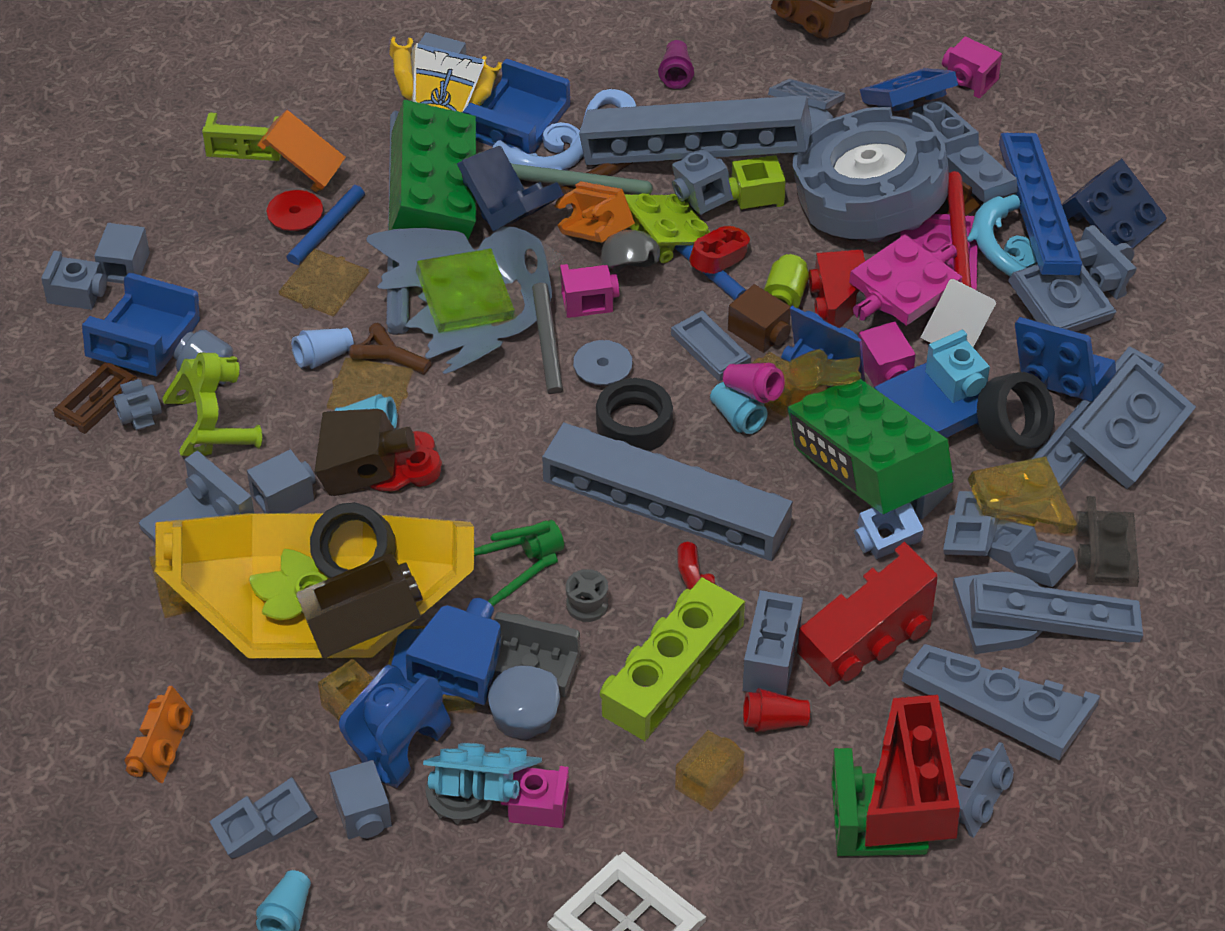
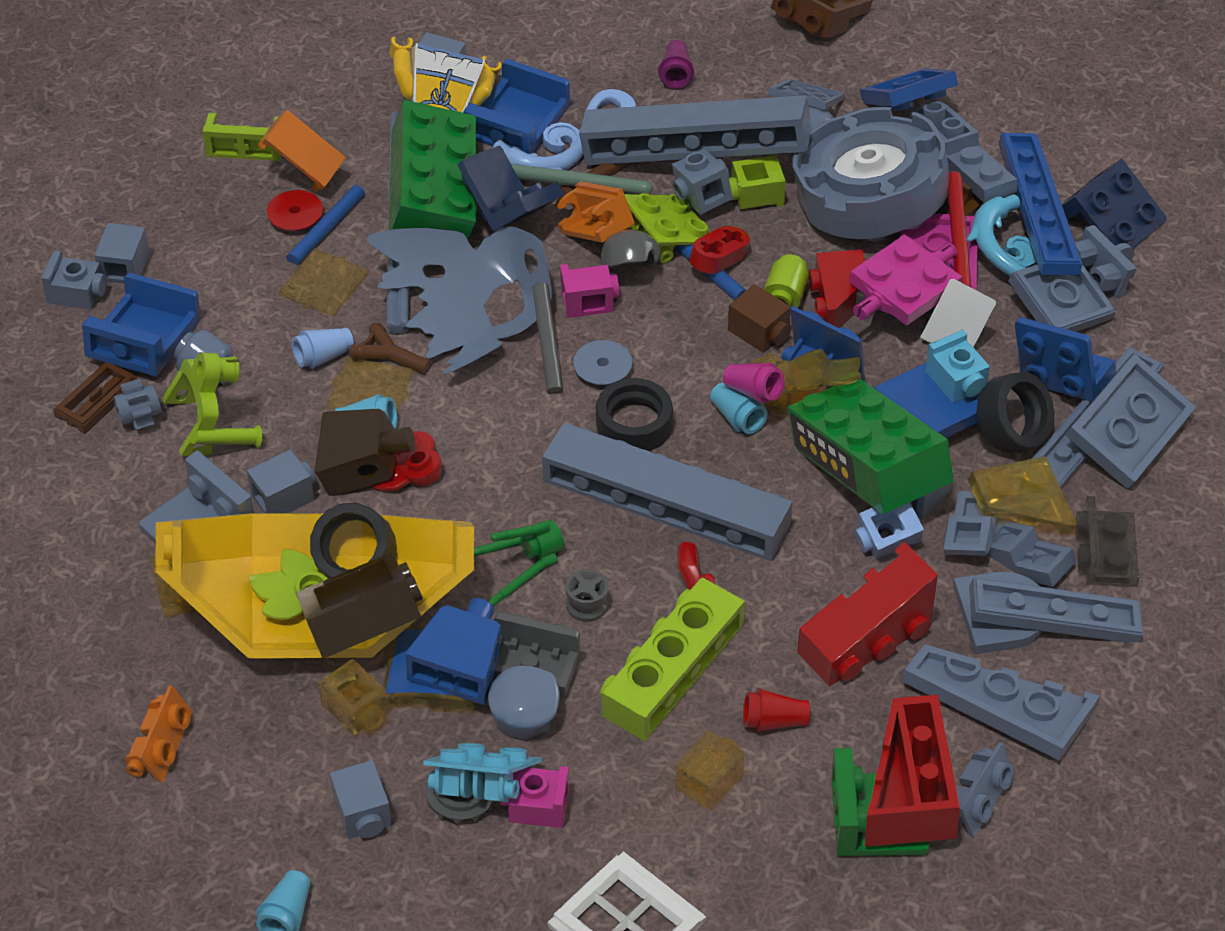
sand blue slope [209,777,318,858] -> none
blue piece [339,665,451,788] -> none
clear neon green plate [416,248,515,333] -> none
sand blue tile [671,310,751,382] -> none
sand blue brick [742,590,803,696] -> none
dark pink brick [858,321,916,387] -> none
dark pink brick [942,36,1002,99] -> none

